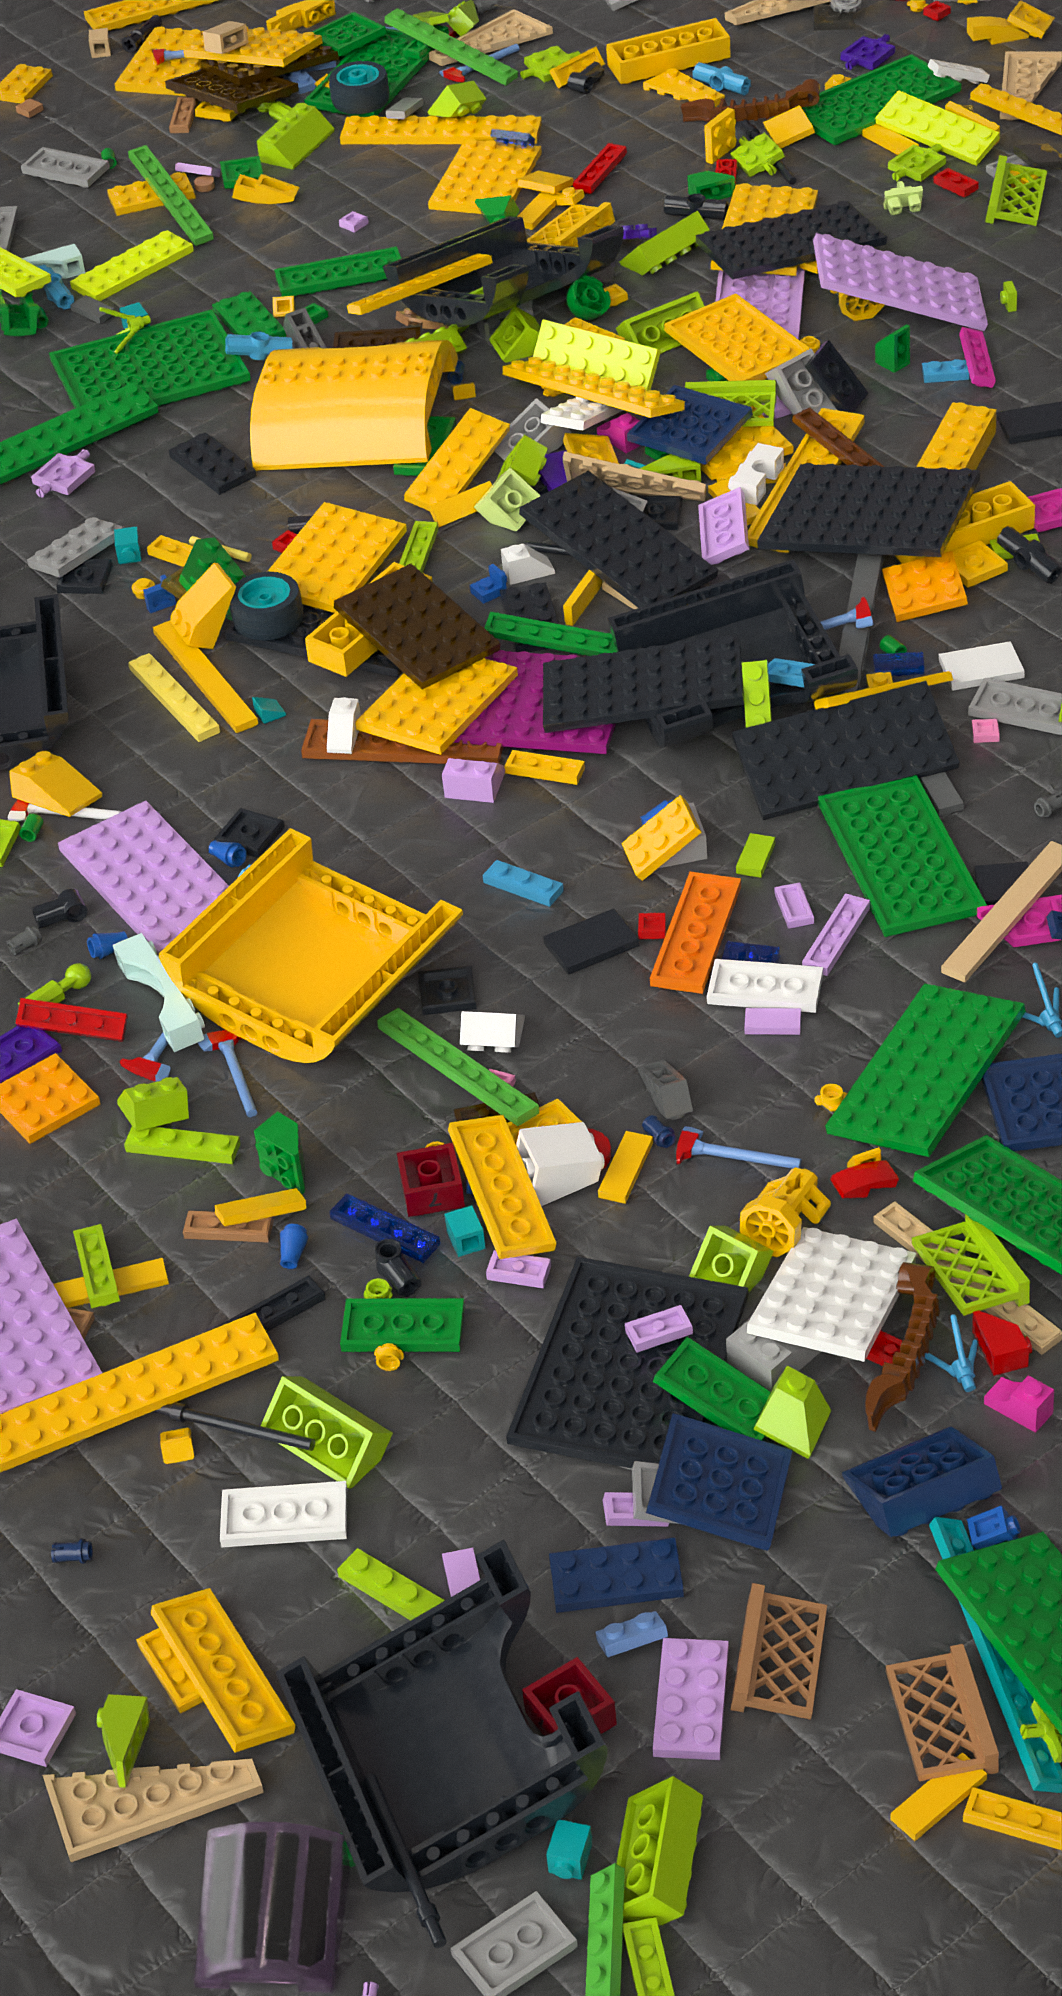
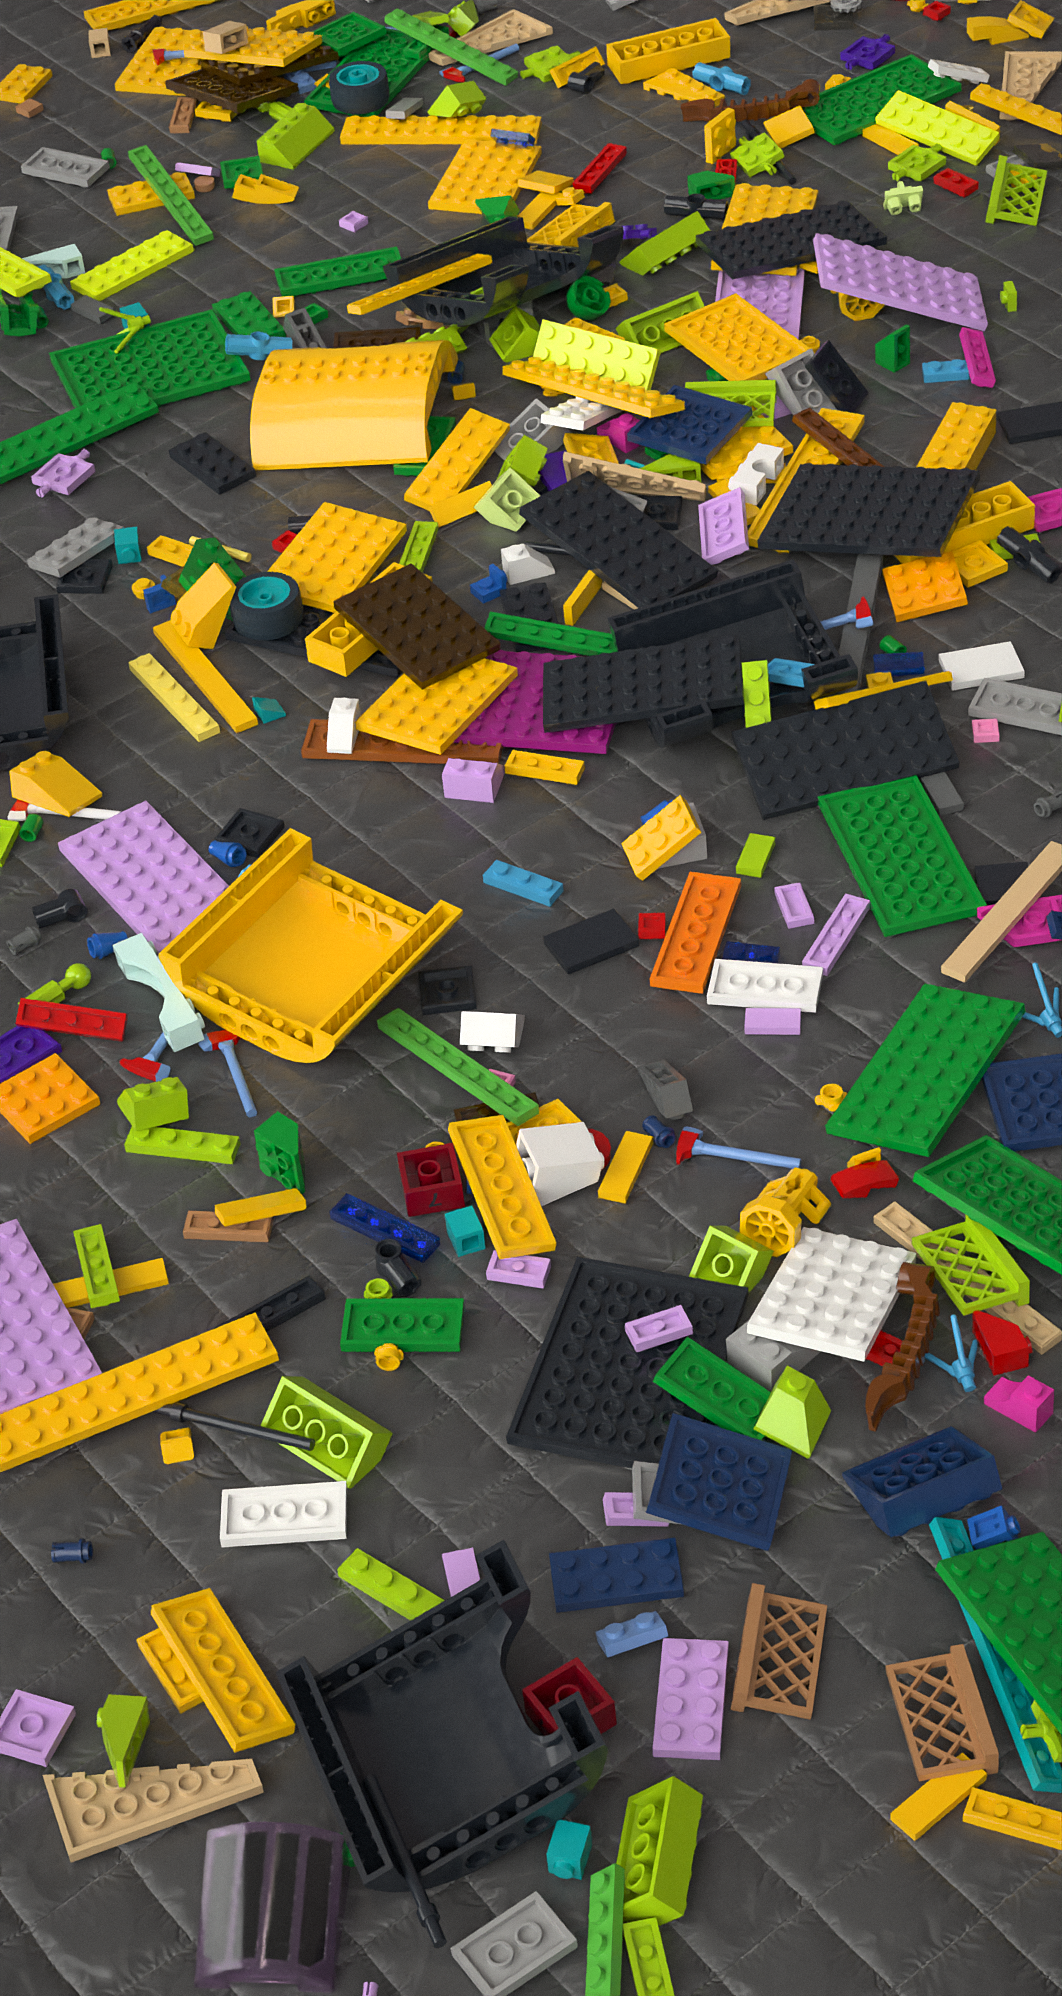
blue cone [280,1224,309,1269] -> none

